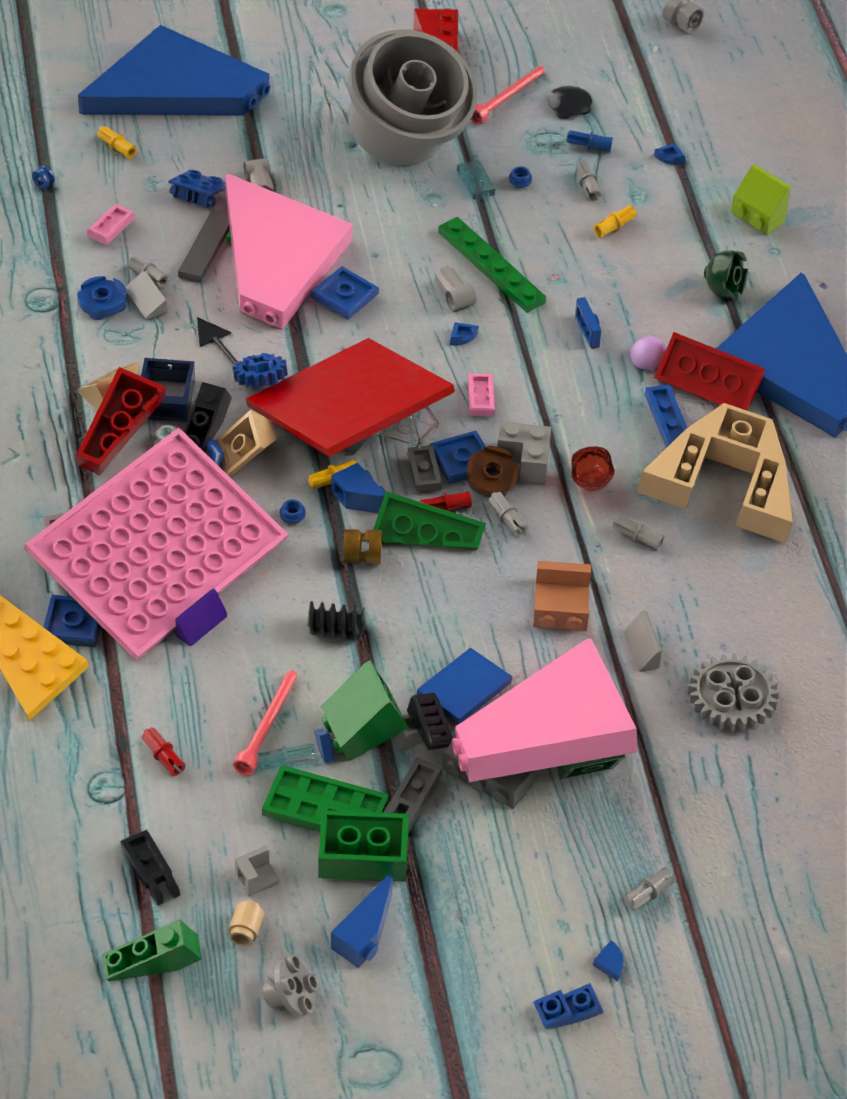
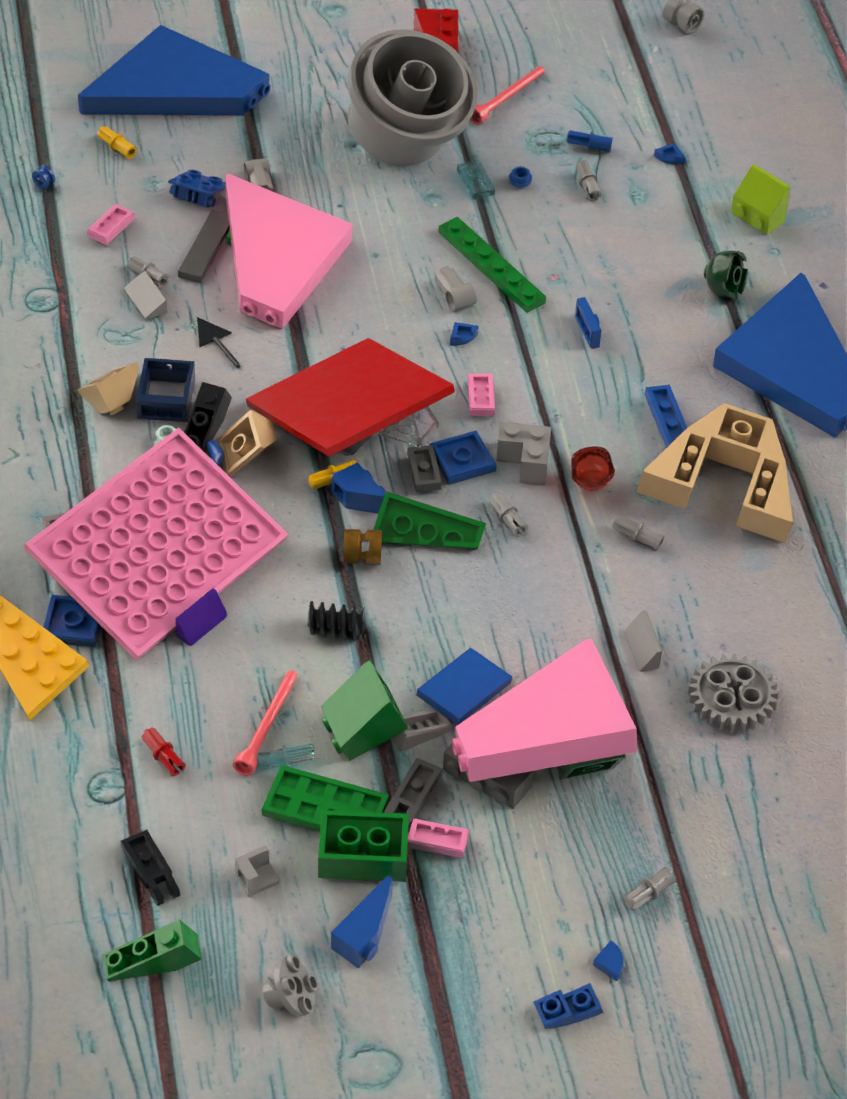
red wedge [76,367,166,475] -> none
blue plate [77,276,127,320] -> none
tan brick [228,900,264,947] -> none
blue gear [233,353,288,388] -> none
blue plate [279,499,306,524] -> none
blue plate [311,266,379,319] -> none
blue tile [314,729,335,763] -> none
black slope [407,693,453,750] -> none
red axle [419,491,472,511] -> none
reddish brown plate [466,446,519,497] -> none
nougat panel [533,561,591,631] -> none
black dish [548,86,593,119] -> none
yellow axle [593,205,637,238] -> none
lavender hair [630,336,666,372] -> none
red plate [654,332,766,411] -> none
none -> bright pink plate [407,818,469,858]

